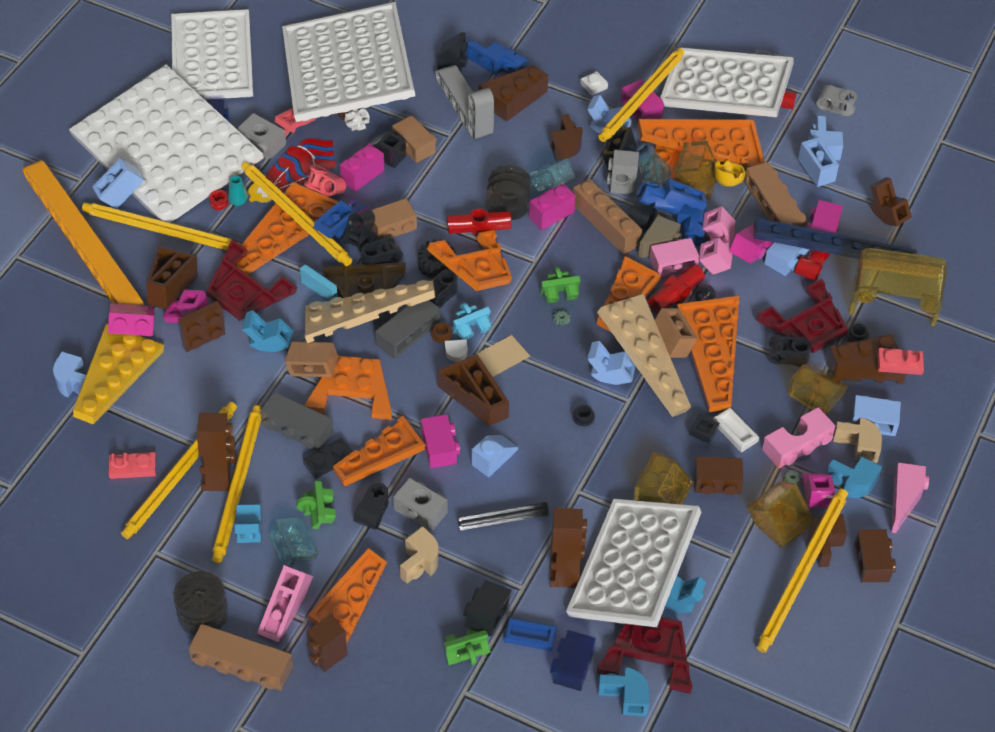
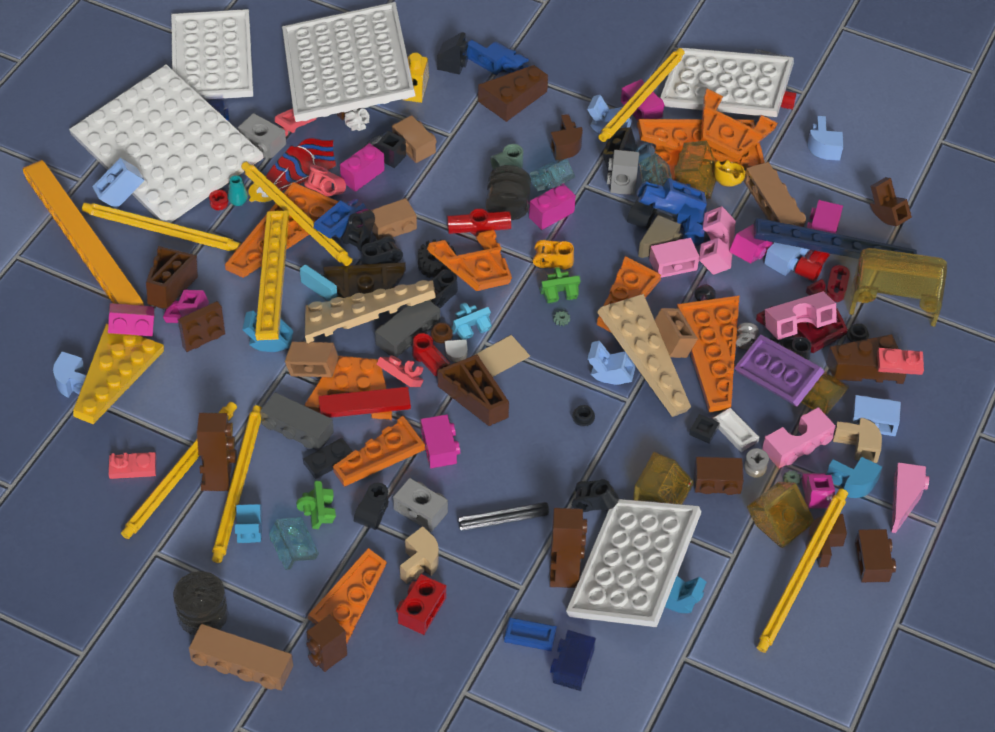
dark red wing [206,239,297,321] -> none
bright pink slope [257,565,313,643] -> none
light grey beam [435,65,494,140] -> none
bright green hips [444,629,490,665] -> none
black brick [463,580,512,636] -> none
light blue slope [472,435,518,478] -> none
medium nougat brick [573,179,642,255] -> none
white plate [580,71,608,96] -> none
dark red wing [596,617,692,694] -> none
dark azure brick [598,667,650,716] -> none
red piece [648,264,705,313] -> none
light blue brick [798,137,839,187] -> none
light grey piece [817,85,857,116] -> none
none -> yellow plate [255,210,289,340]
none -> red tile [319,387,411,418]
none -> coral plate [376,355,424,387]
none -> red brick [396,574,446,635]
none -> yellow torso [403,53,429,103]
none -> red piece [412,333,450,376]
none -> sand green piece [490,144,523,181]
none -> light orange piece [533,240,574,269]
none -> black piece [571,479,619,512]
none -> orange wing [700,89,778,160]
none -> medium lavender plate [734,335,825,407]
none -> light grey wheel [736,323,759,350]
none -> light grey wheel [744,448,769,477]
none -> bright pink arch [765,291,837,340]
none -> dark red beam [827,265,850,302]

